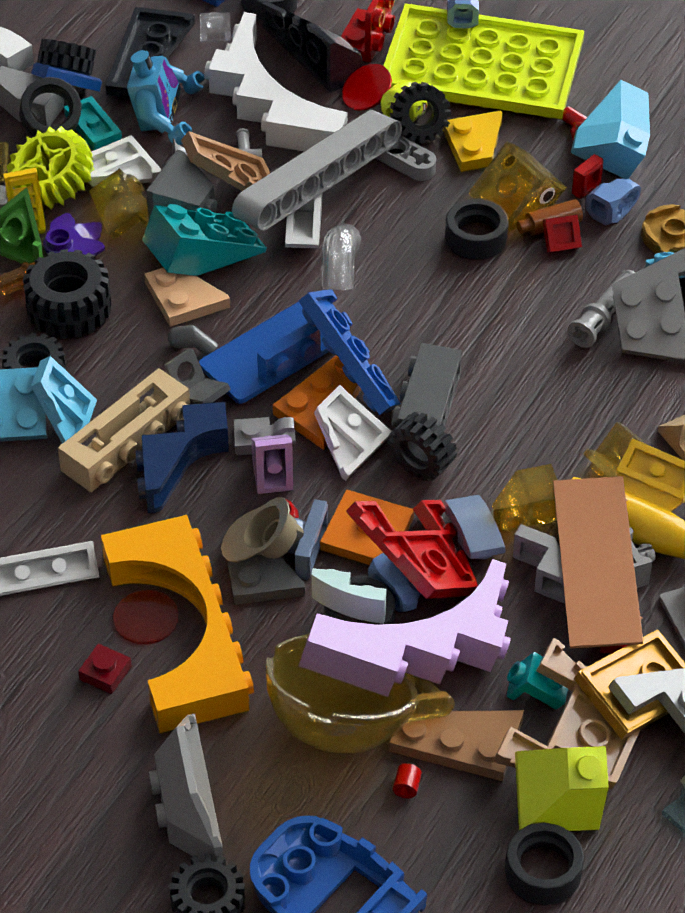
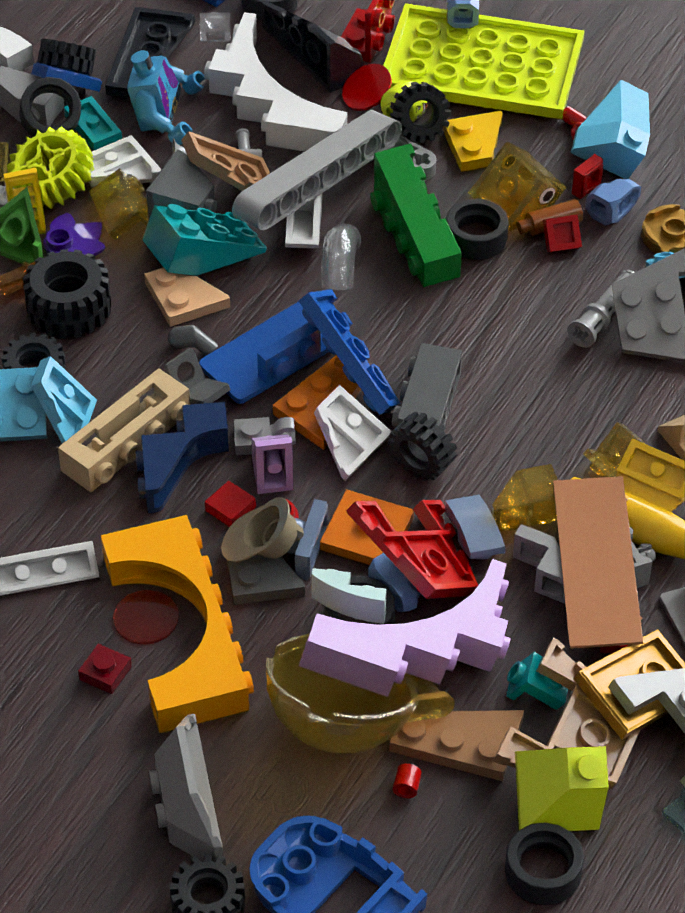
none -> red tile [204,480,256,527]
none -> green wedge [370,143,462,287]

